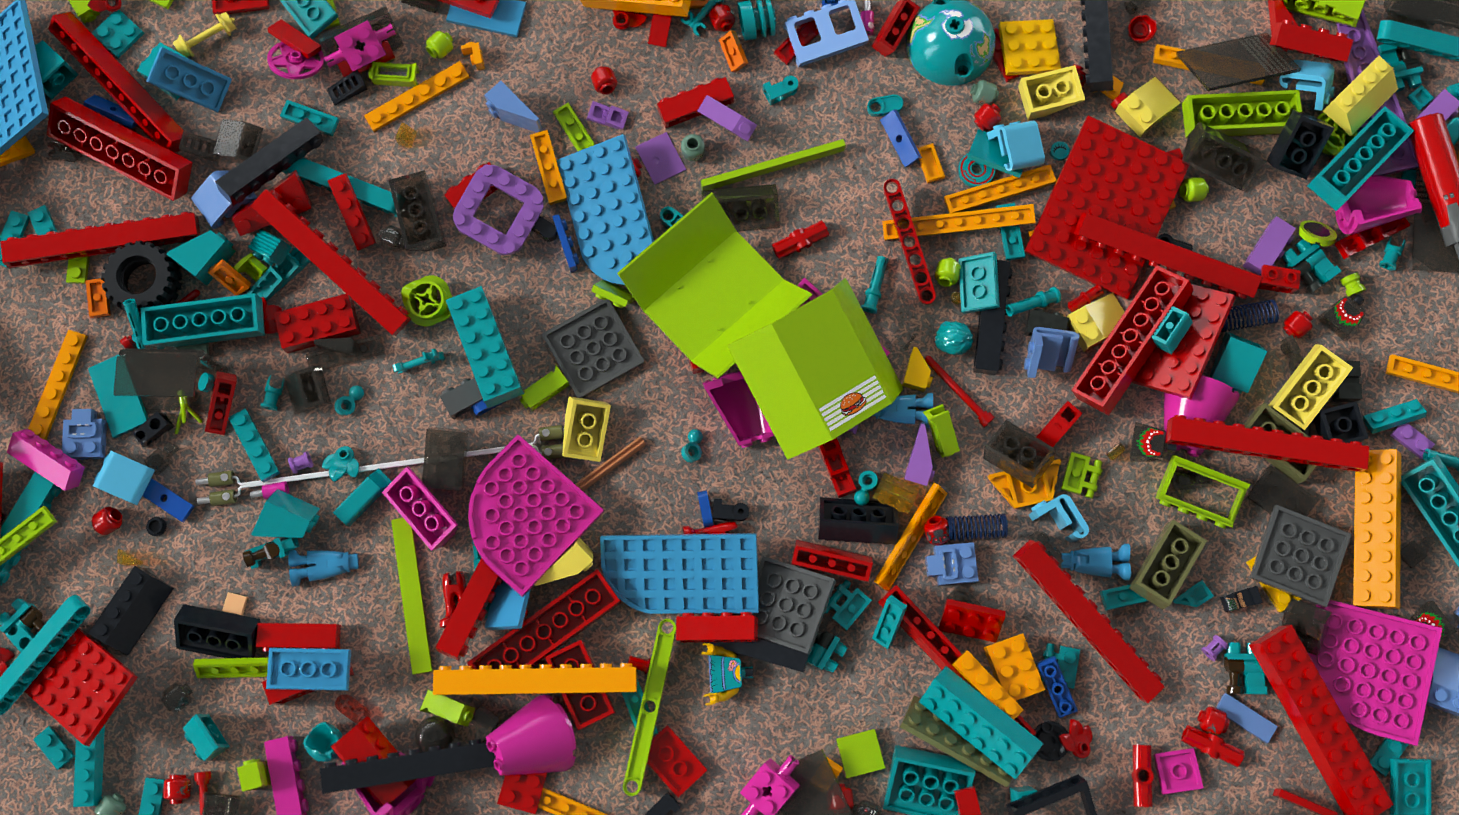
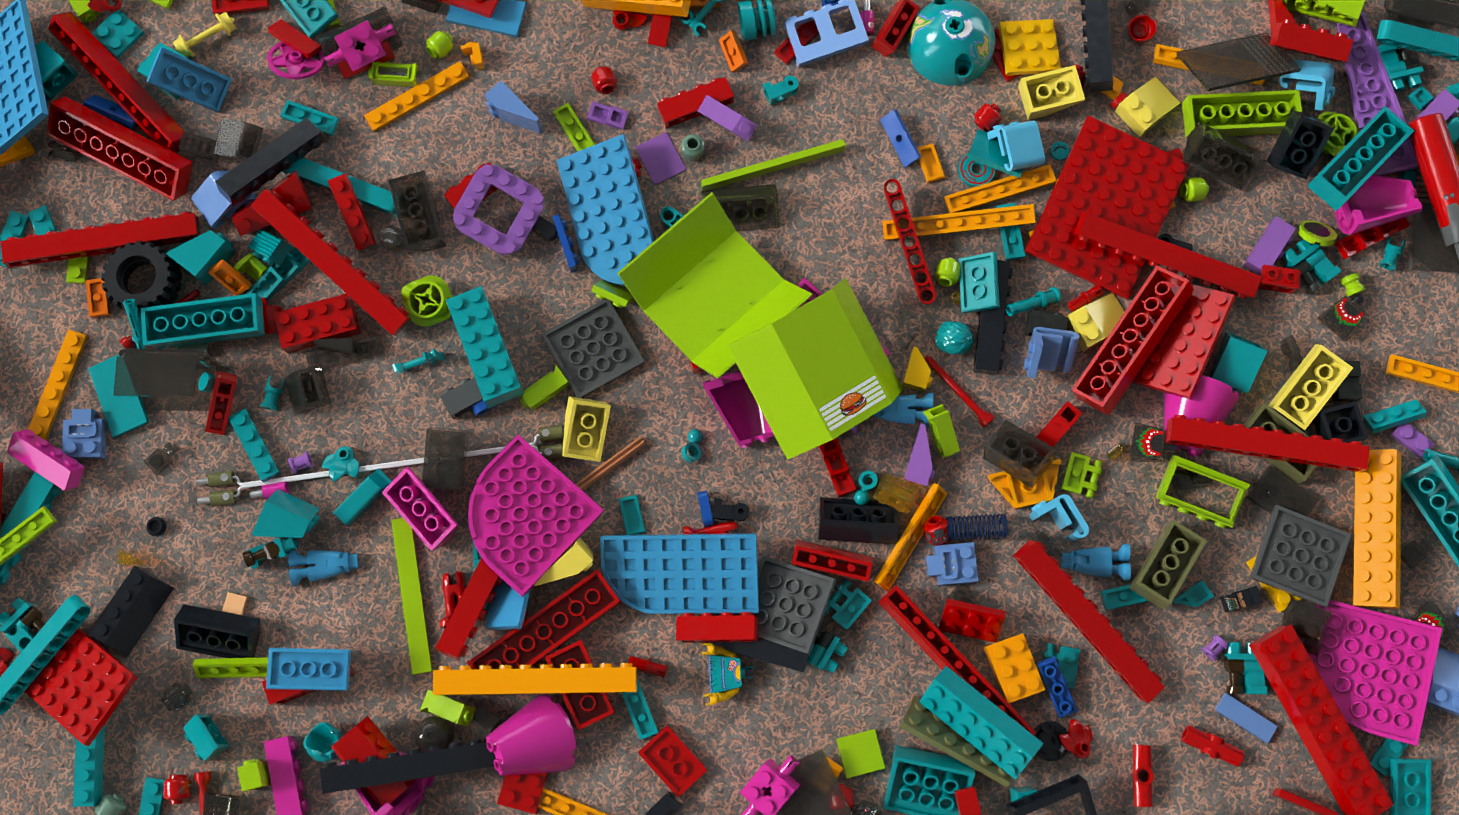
teal plate [33,726,75,770] -> none
red head [91,507,122,535] -> none
medium azure piece [93,451,155,505] -> none
black leg [133,411,175,447] -> none
blue tile [143,478,195,523] -> none
lime plant [175,390,203,434] -> none
red brick [256,623,341,652] -> none
black slope [326,70,368,106] -> none
teal plate [334,385,364,416] -> none
clear red beam [335,694,370,724] -> none
clear yellow slope [395,122,417,149] -> none
light orange plate [530,130,567,205] -> none
lime beam [623,619,676,796] -> none
red head [709,4,735,32] -> none
red piece [772,220,829,260] -> none
teal pin [861,256,889,314] -> none
teal piece [867,94,903,117] -> none
teal plate [872,595,907,649] -> none
light orange plate [952,650,1024,720] -> none
sand green head [970,80,999,105] -> none
teal brick [1152,306,1193,354] -> none
dark pink plate [1154,748,1203,795] -> none
red head [1197,706,1230,736] -> none
dark blue piece [1221,299,1279,333] -> none
red head [1283,311,1313,339] -> none
light yellow slope [1323,56,1398,136] -> none
none -> teal tile [618,494,646,535]

